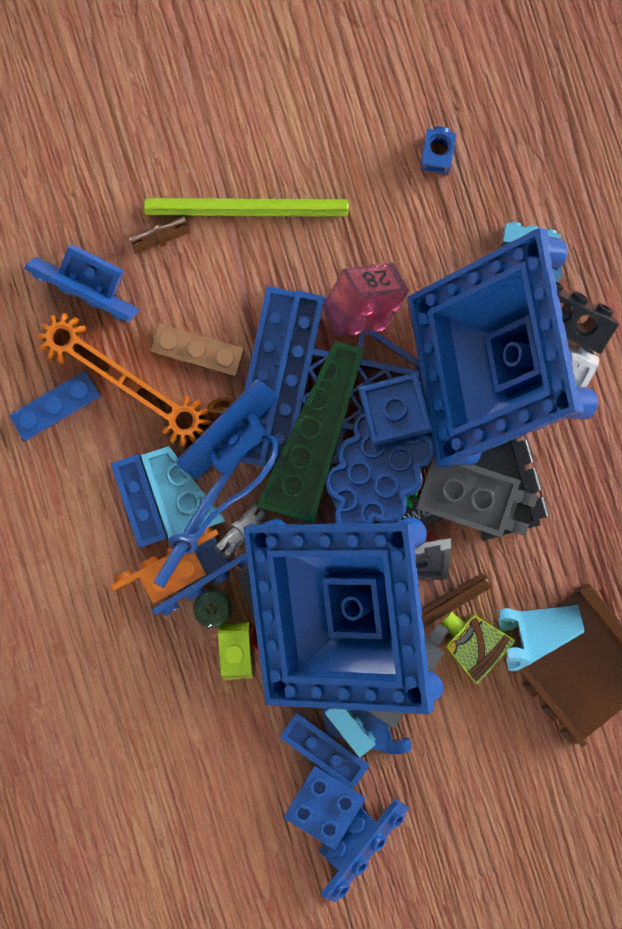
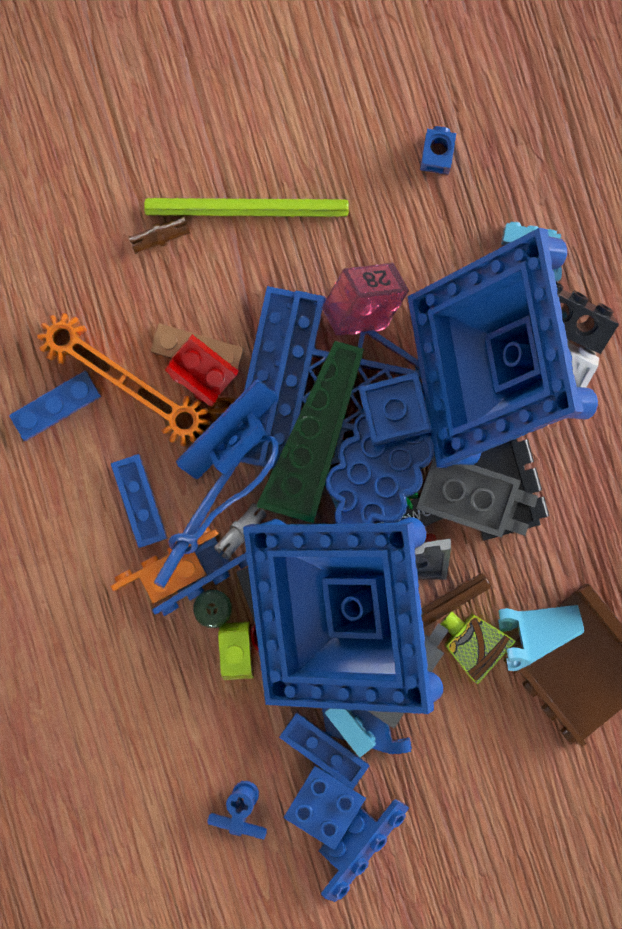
blue bracket [24,244,140,322] -> none
medium azure wing [140,446,225,541] -> none
none -> red bracket [165,334,238,406]
none -> blue piece [207,781,267,840]

